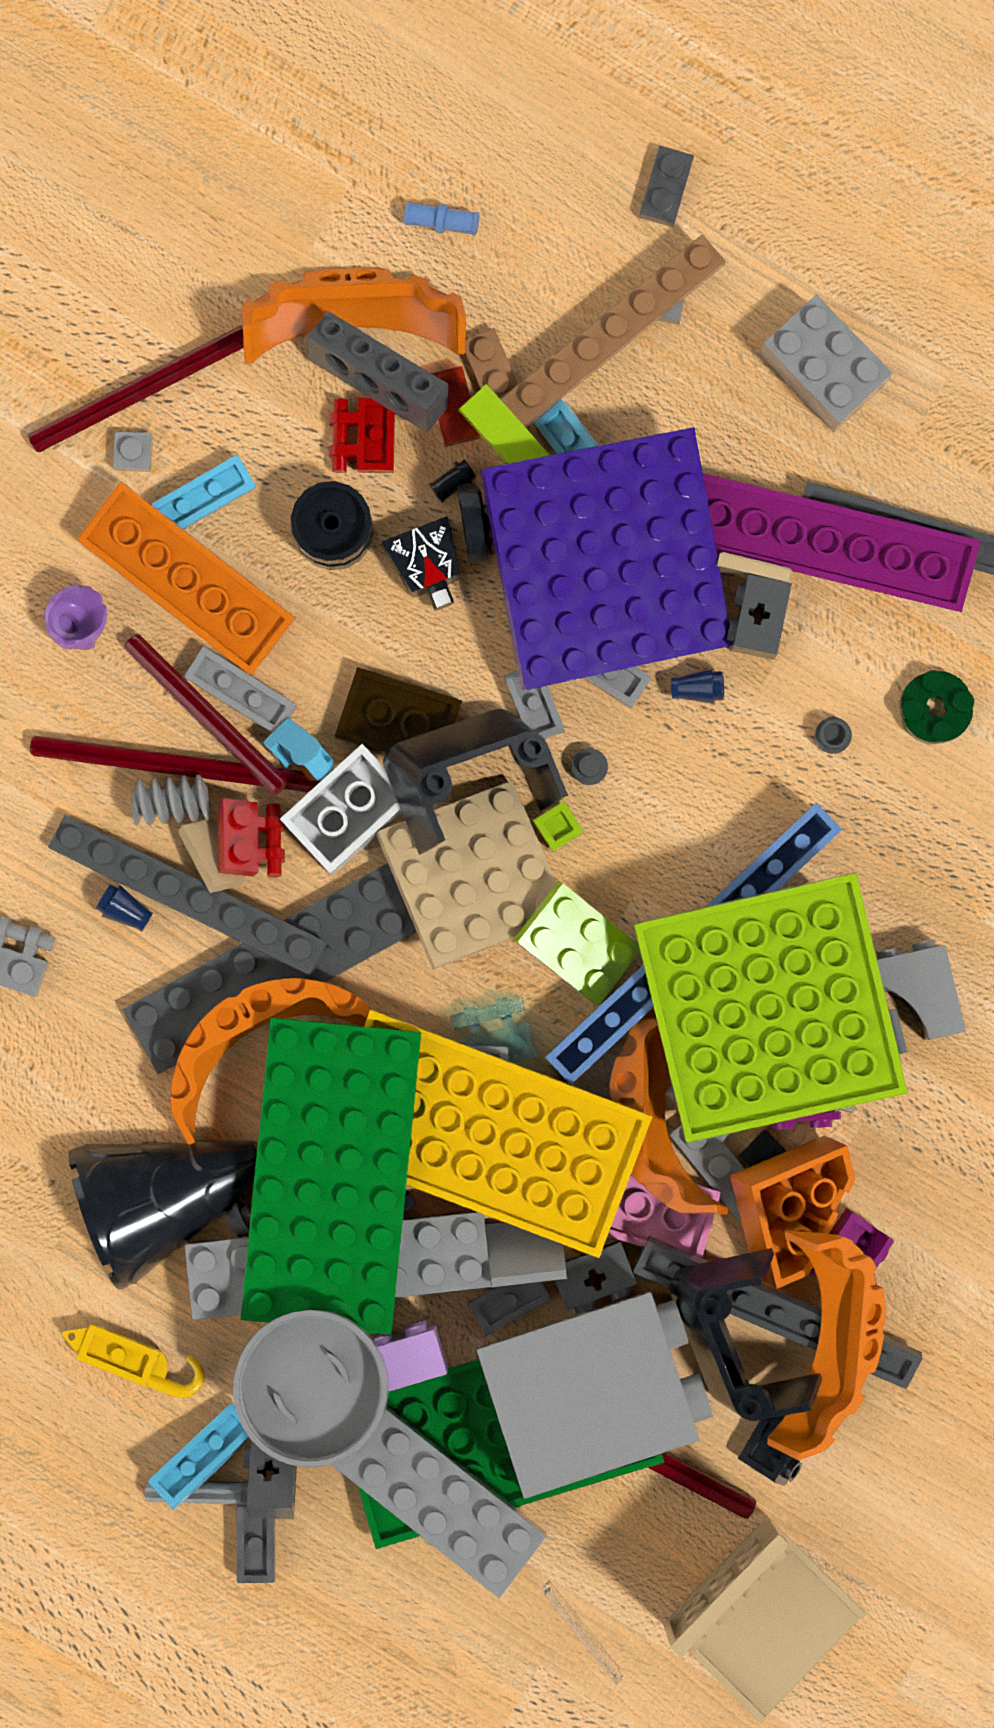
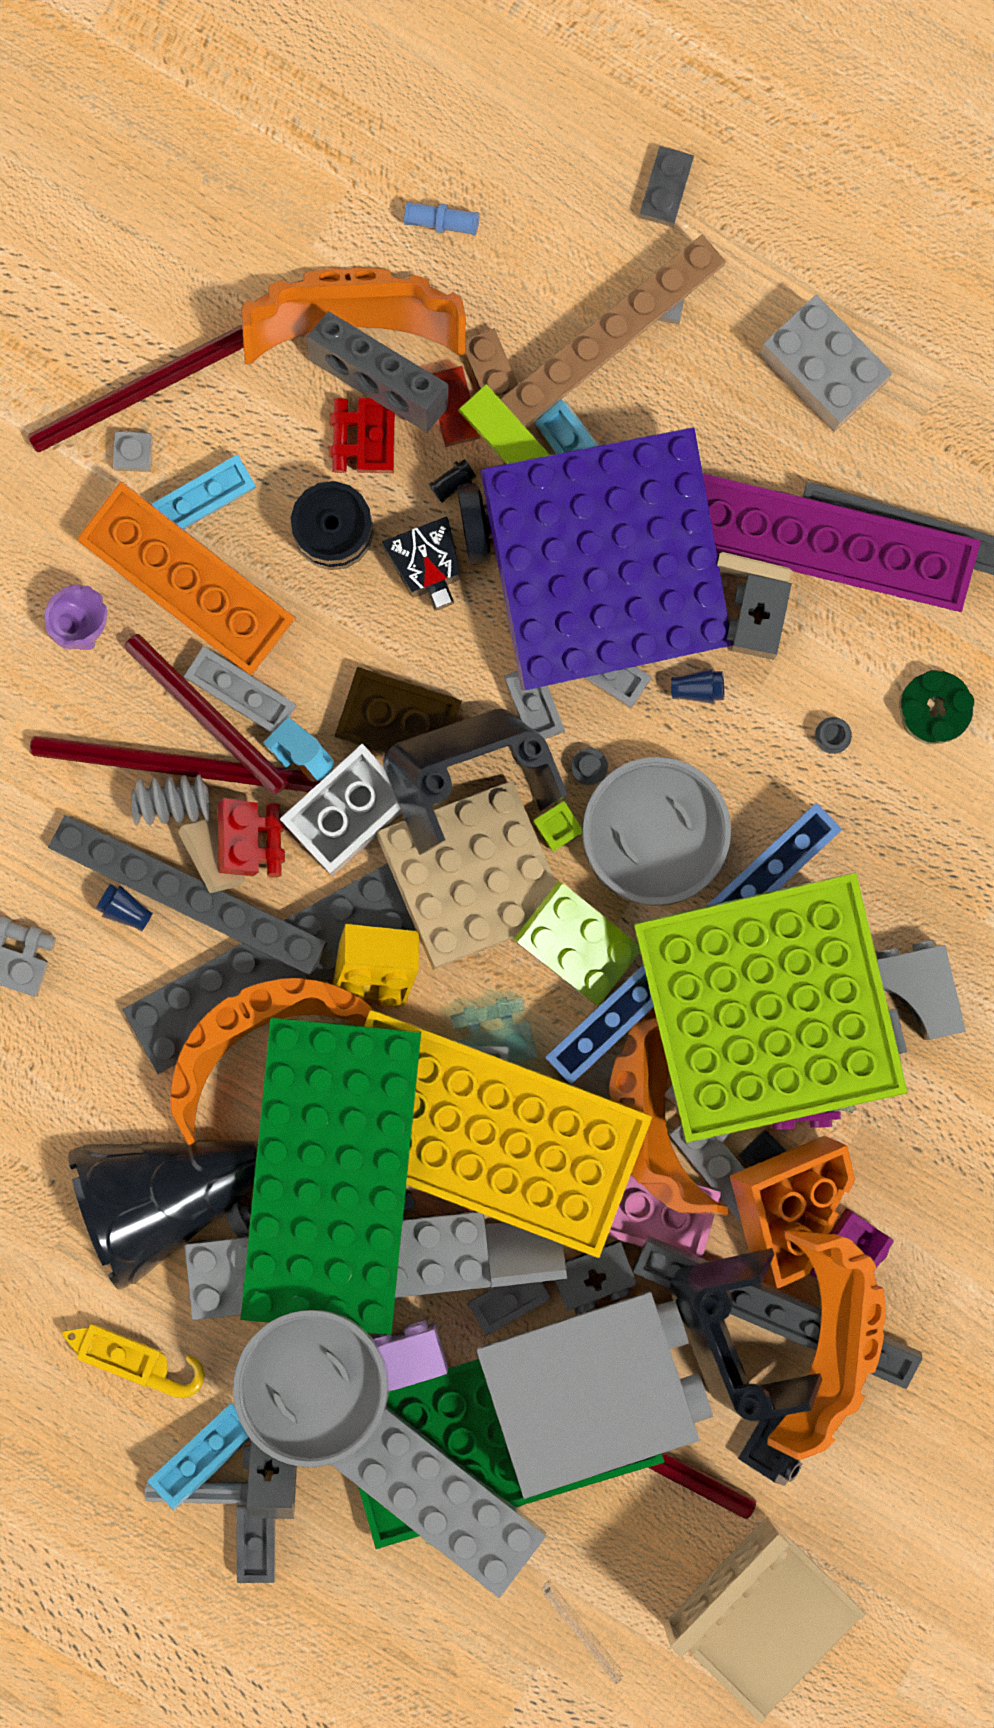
none -> yellow slope [333,924,419,1007]
none -> light grey piece [582,757,731,906]

